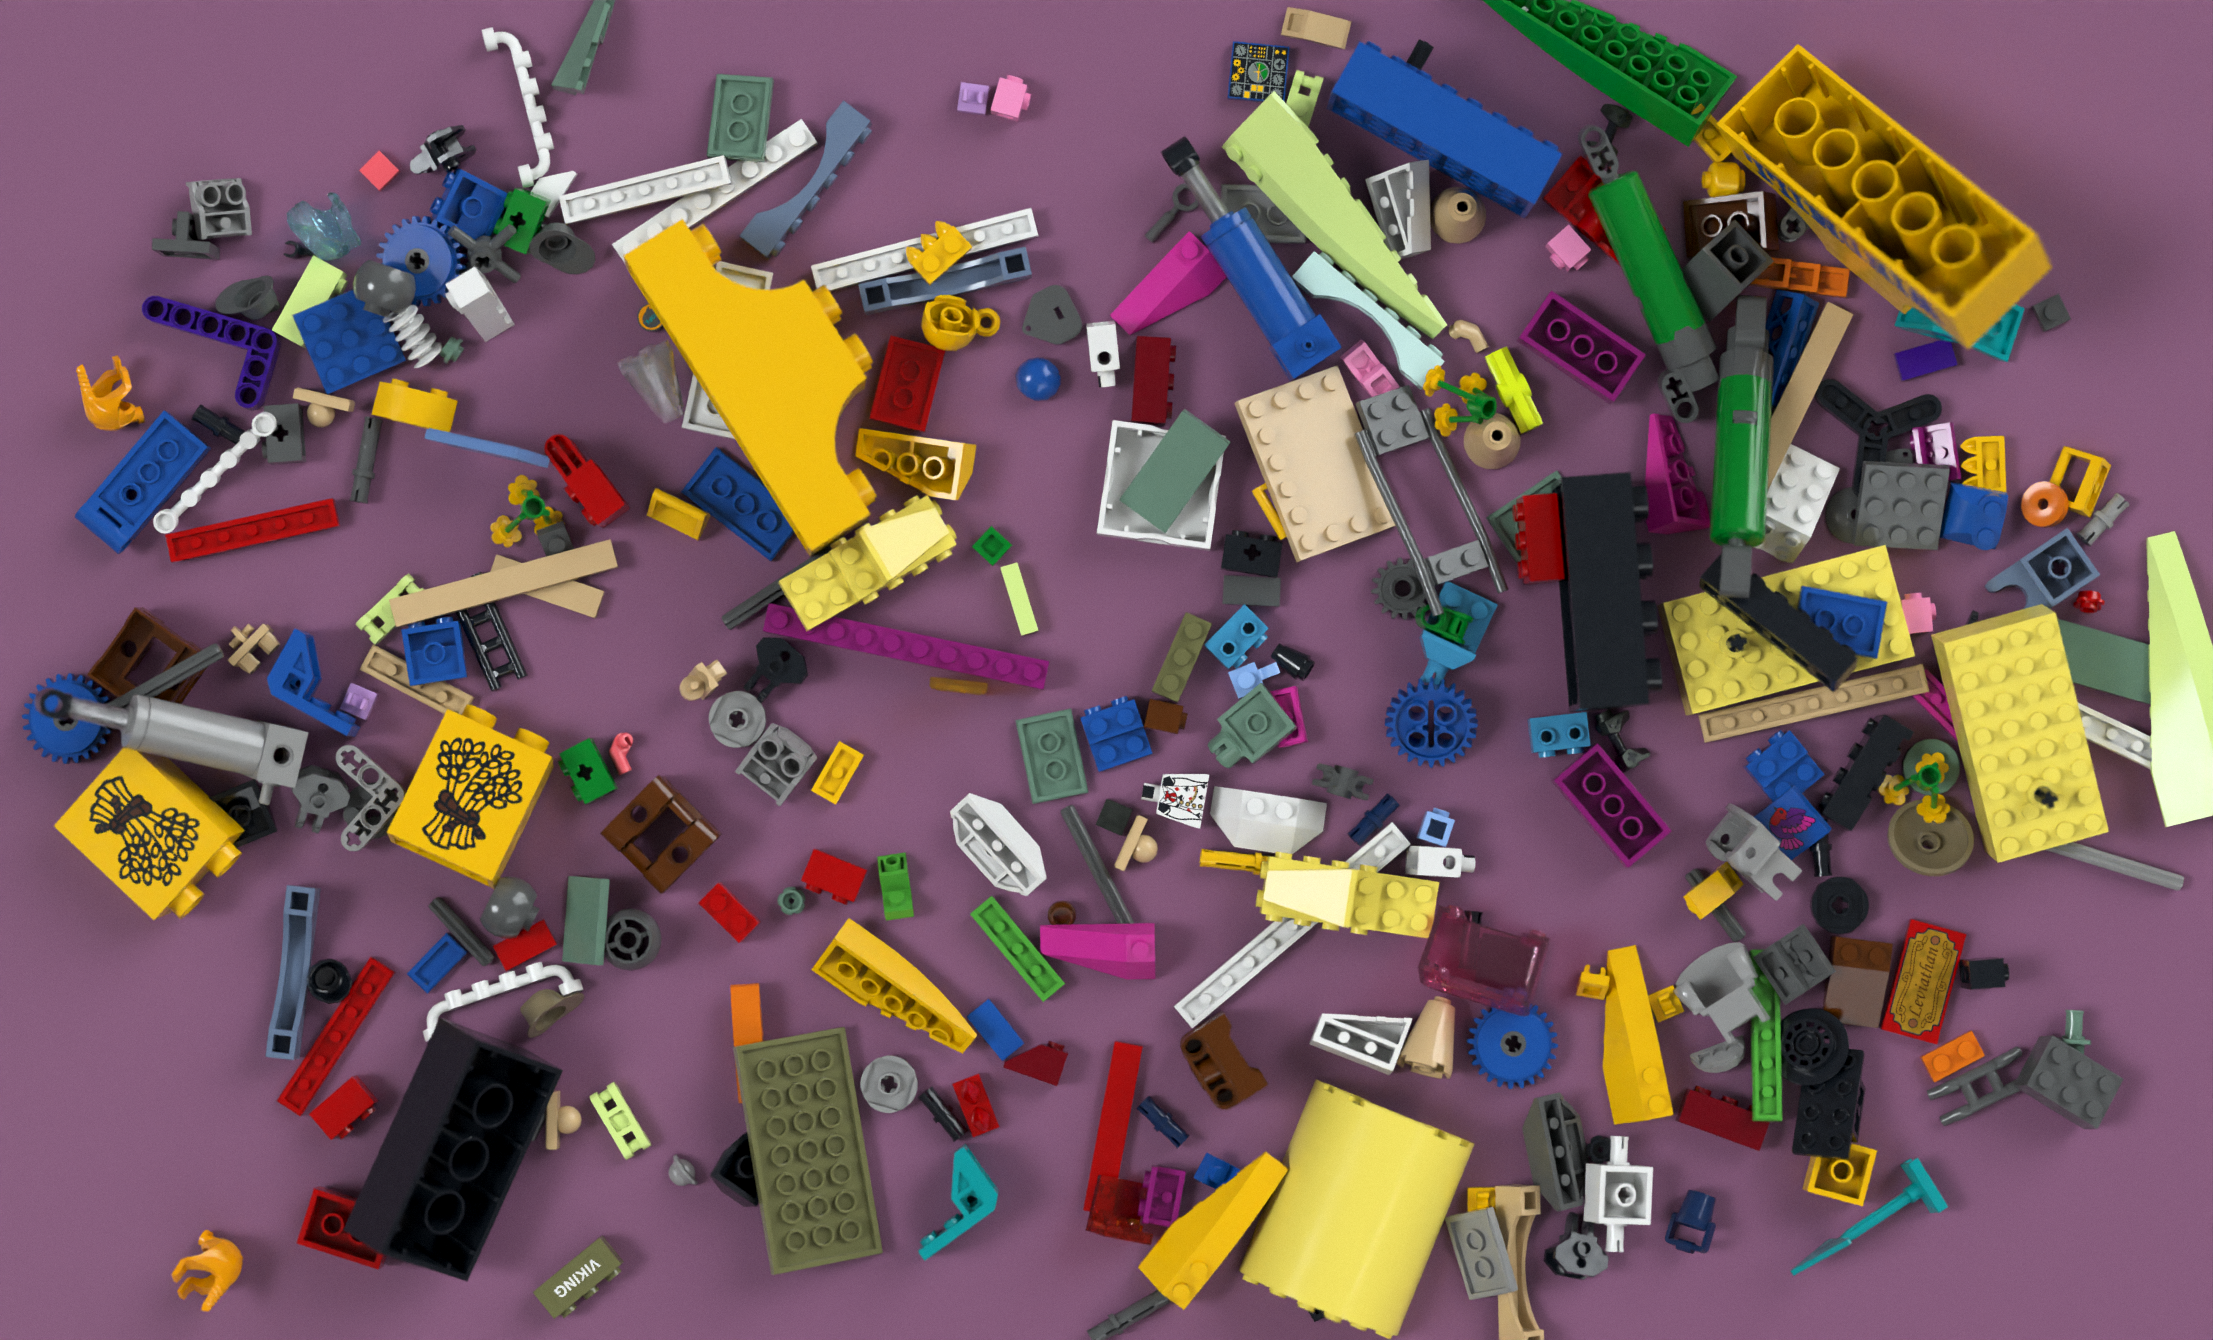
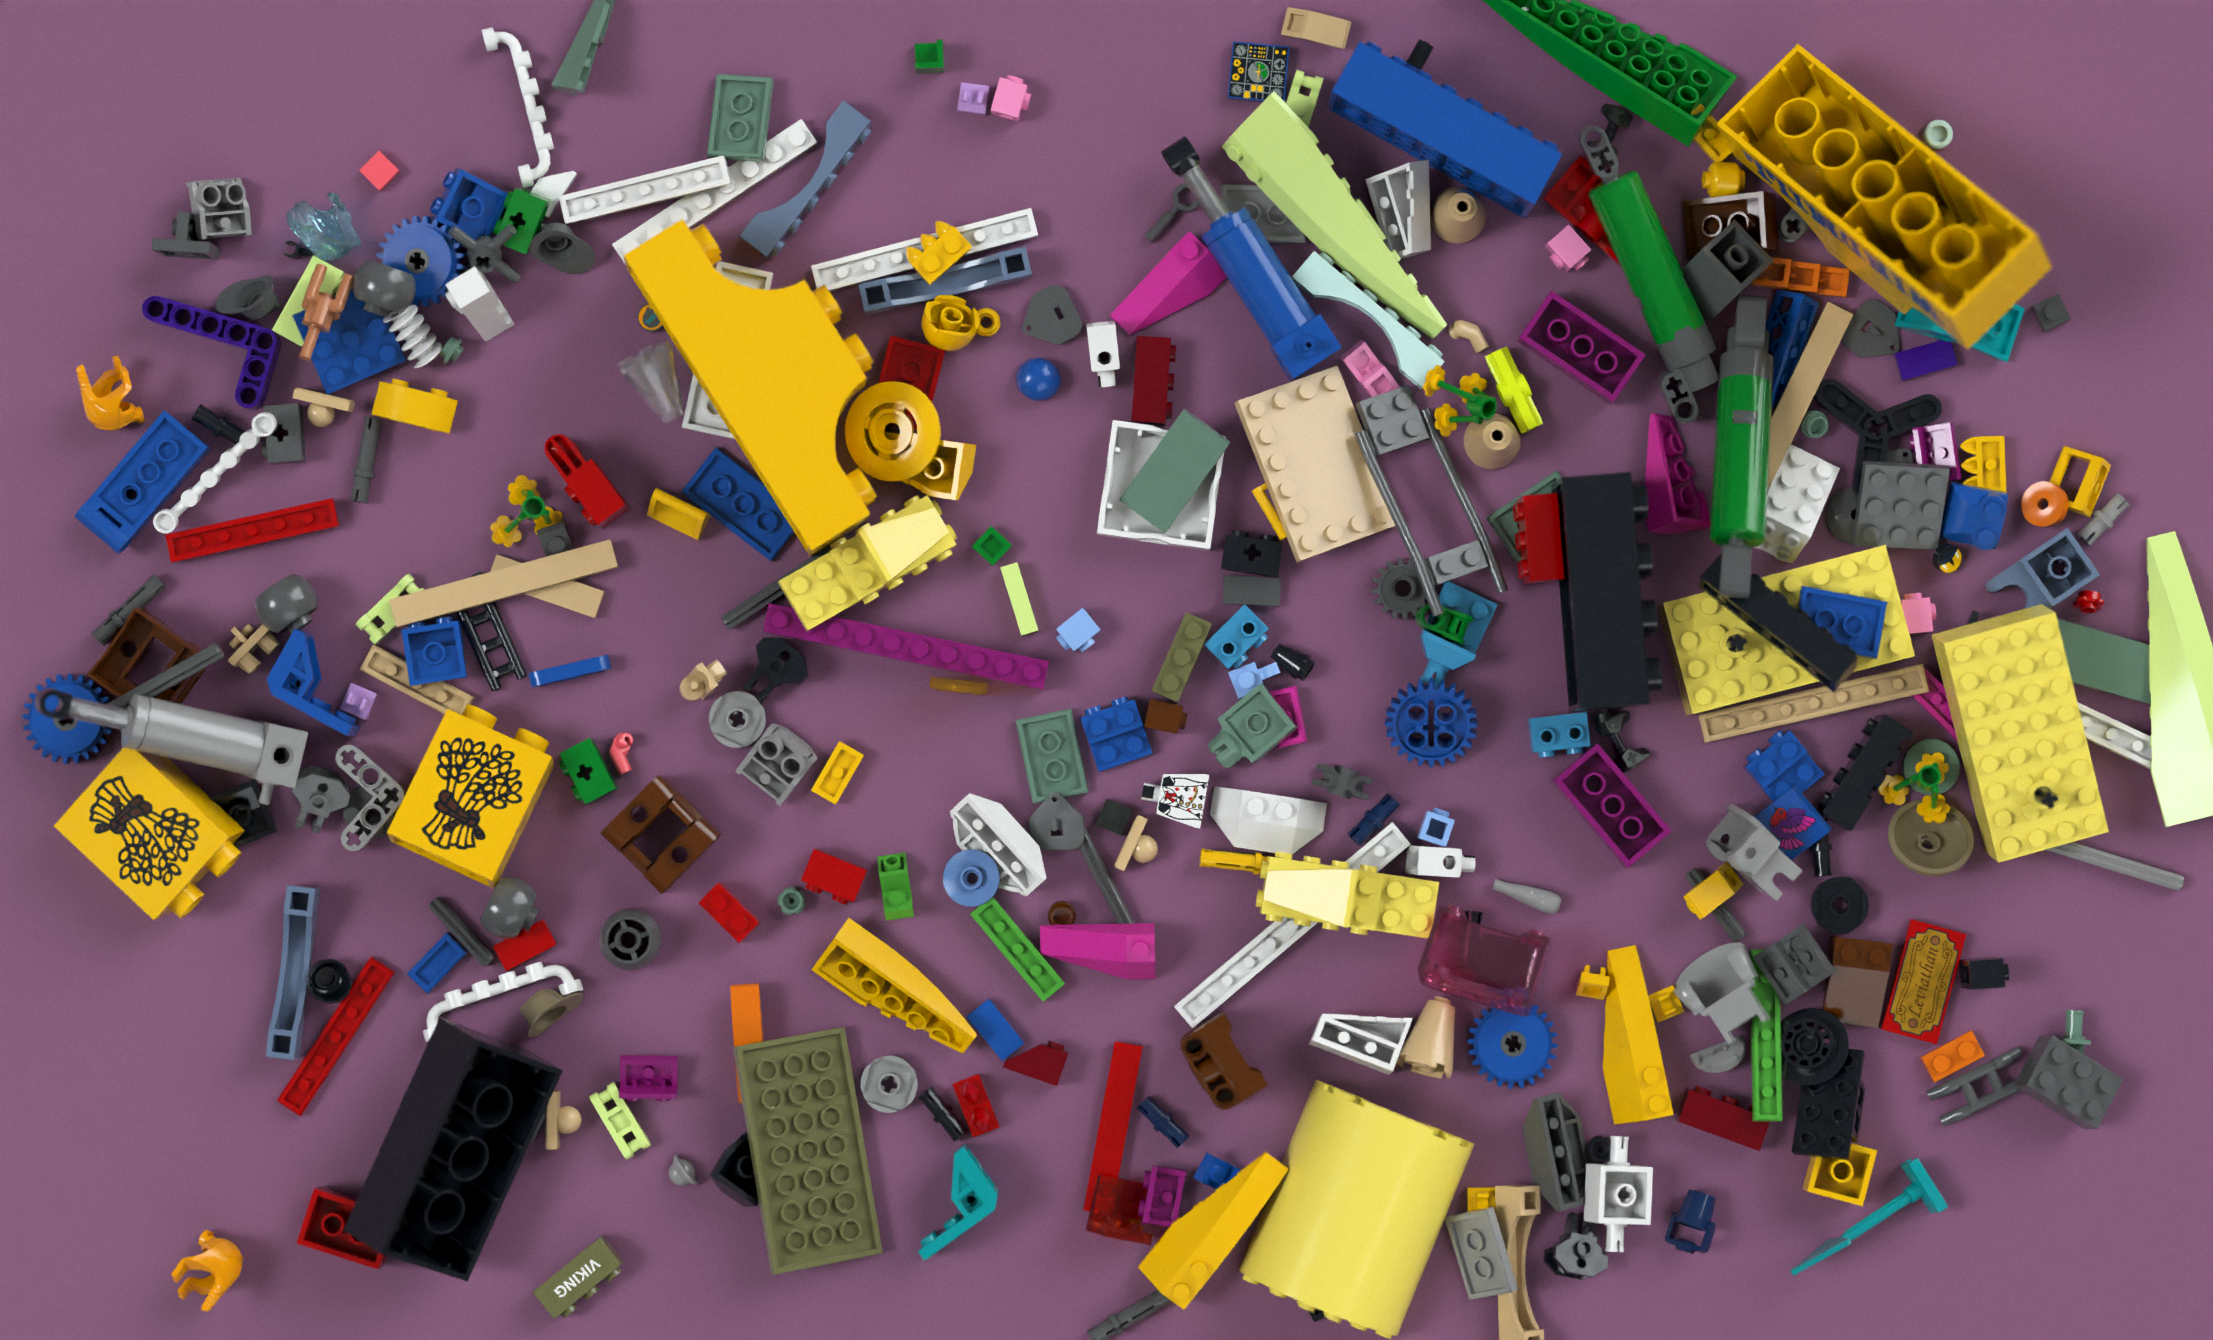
red brick [309,1075,378,1140] -> none
black hinge [409,125,477,174] -> none
medium blue tile [424,428,550,468] -> none
sand green tile [562,876,610,965] -> none
none -> dark grey pin [91,574,166,646]
none -> dark grey wheel [255,574,318,634]
none -> nougat plant [299,264,354,360]
none -> blue beam [528,655,612,688]
none -> magenta bracket [619,1055,678,1102]
none -> yellow piece [845,381,941,481]
none -> green panel [915,39,944,74]
none -> medium blue dish [943,849,1000,907]
none -> dark grey piece [1029,792,1085,850]
none -> light blue brick [1055,608,1101,652]
none -> light grey piece [1492,879,1561,914]
none -> sand green plate [1800,410,1828,438]
none -> dark grey piece [1841,299,1899,358]
none -> light aqua tile [1923,120,1953,149]
none -> black tile [1932,543,1962,573]

